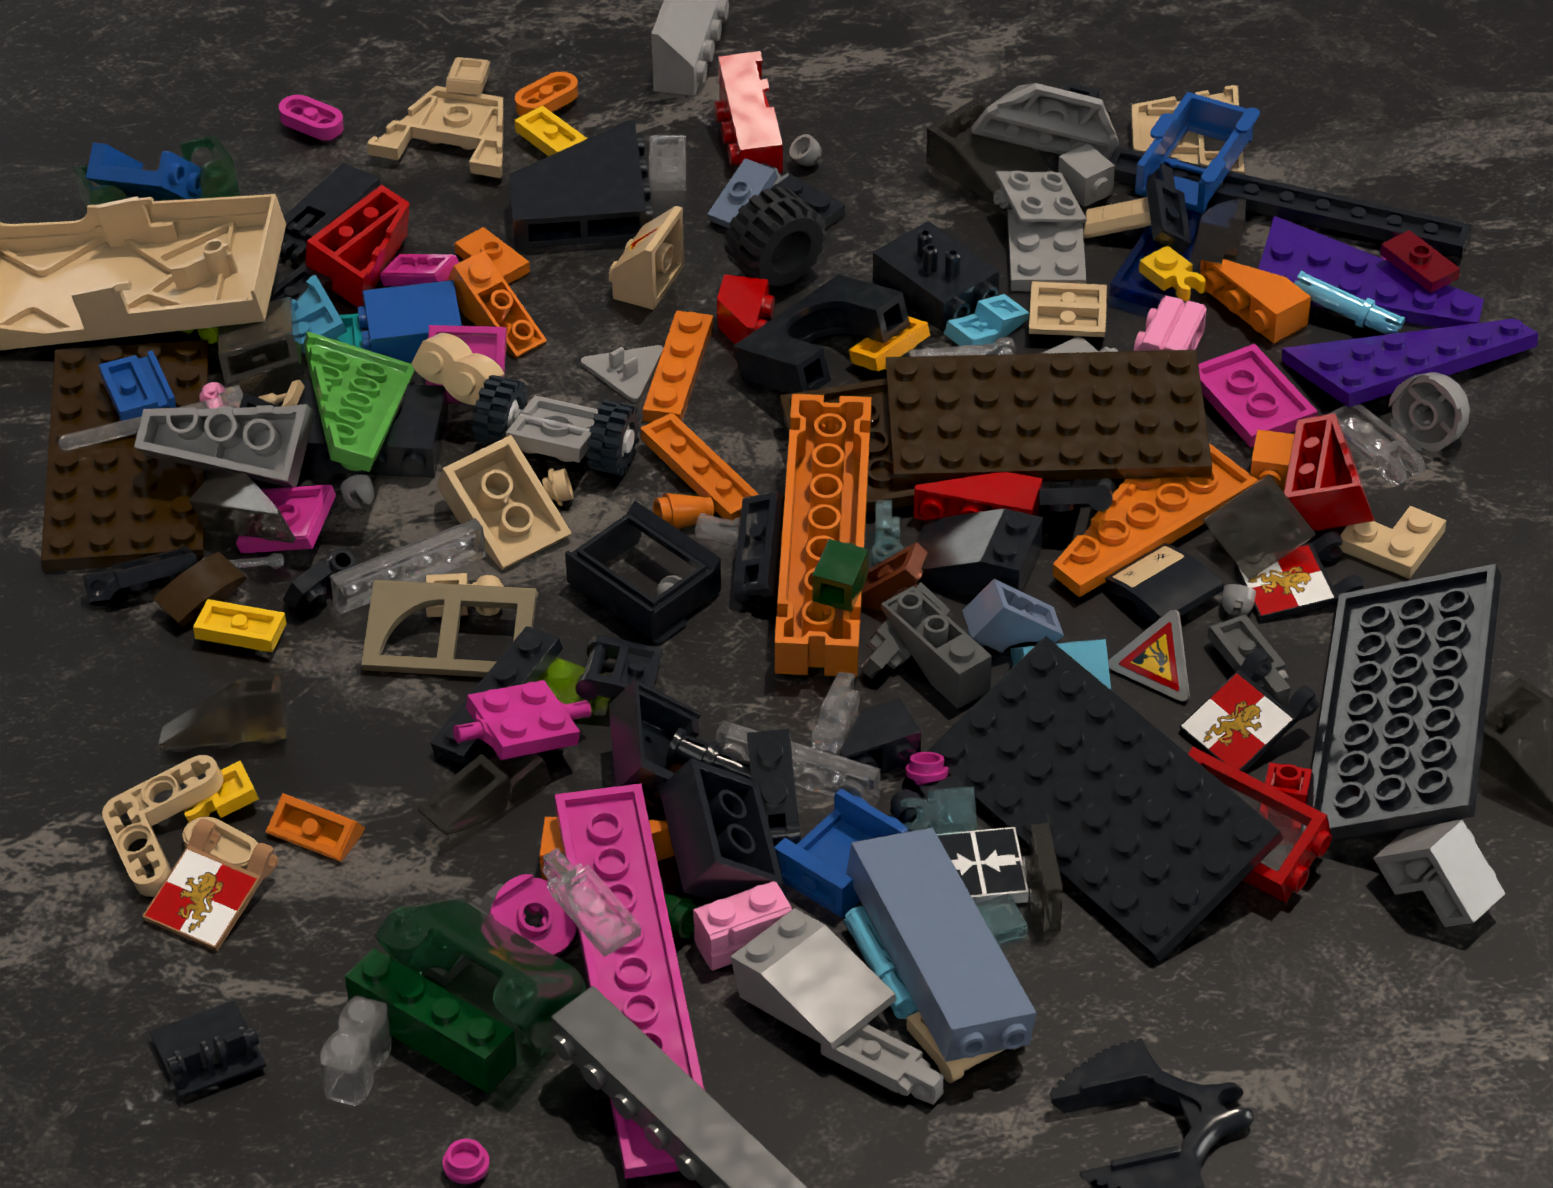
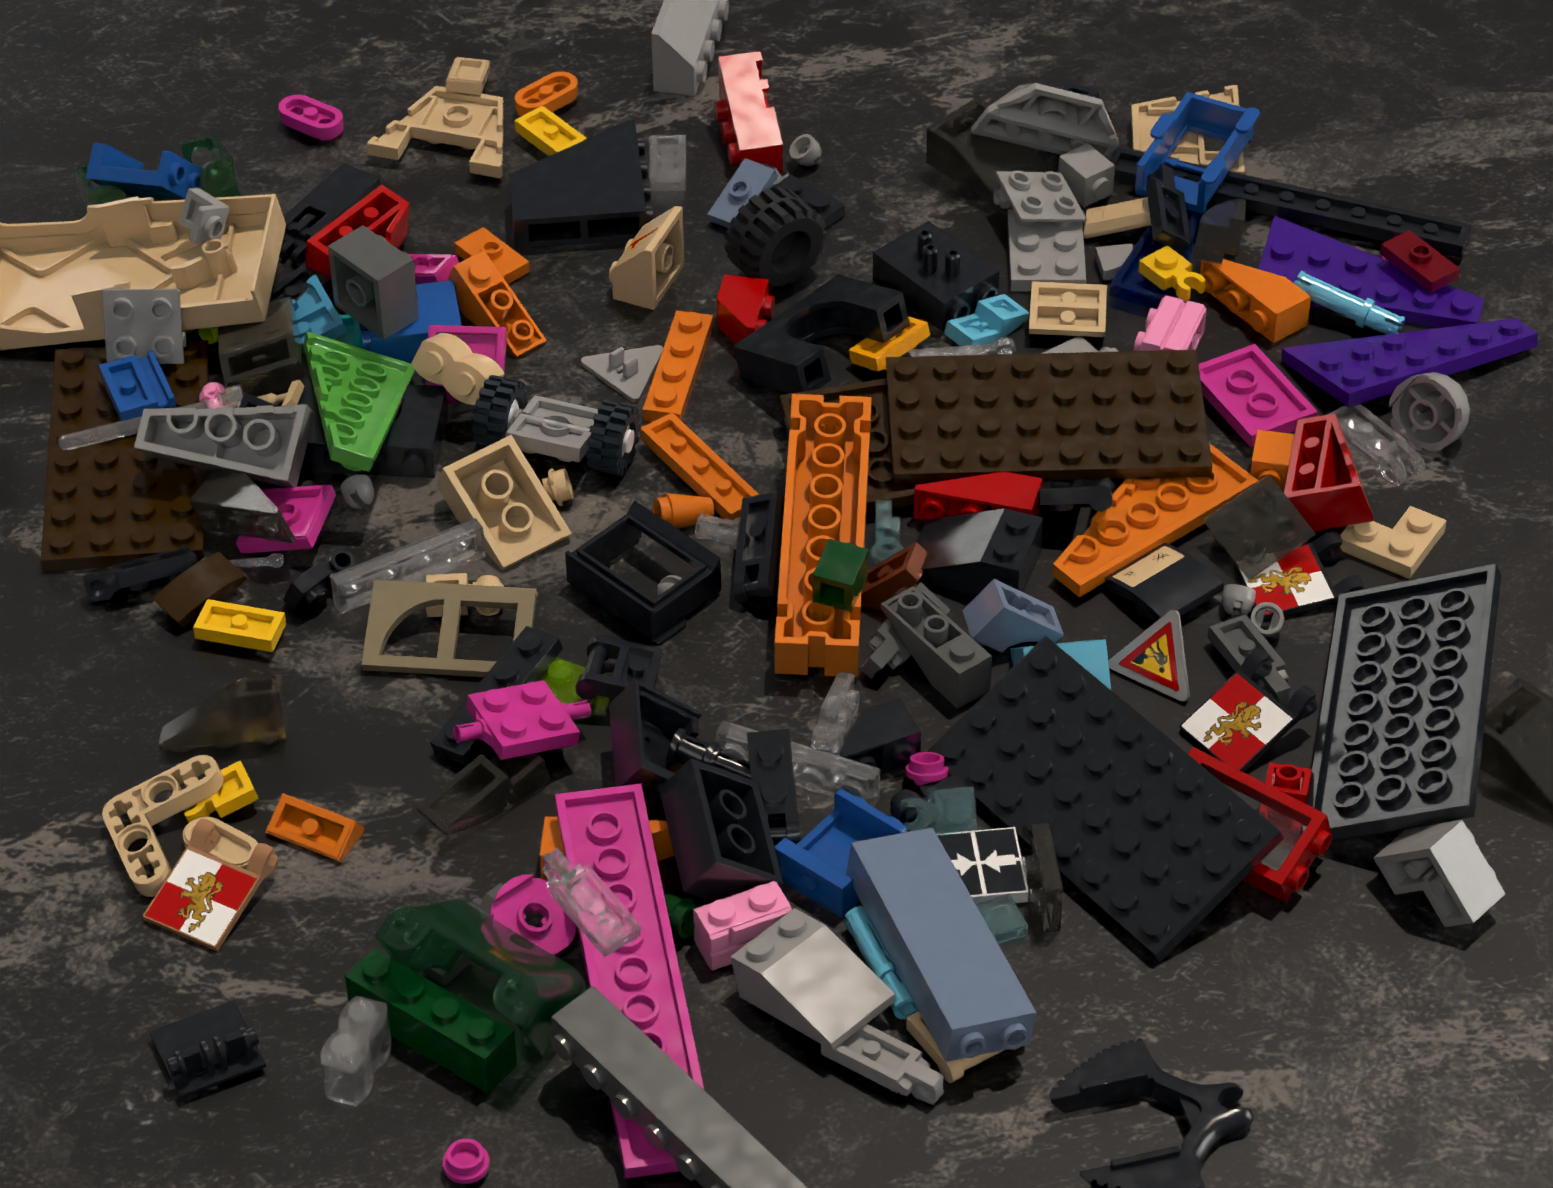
none -> light grey hinge [102,289,187,364]
none -> light grey bracket [179,188,230,244]
none -> dark grey brick [328,225,419,340]
none -> light grey tile [1095,244,1133,281]
none -> light grey hinge [1250,602,1284,637]

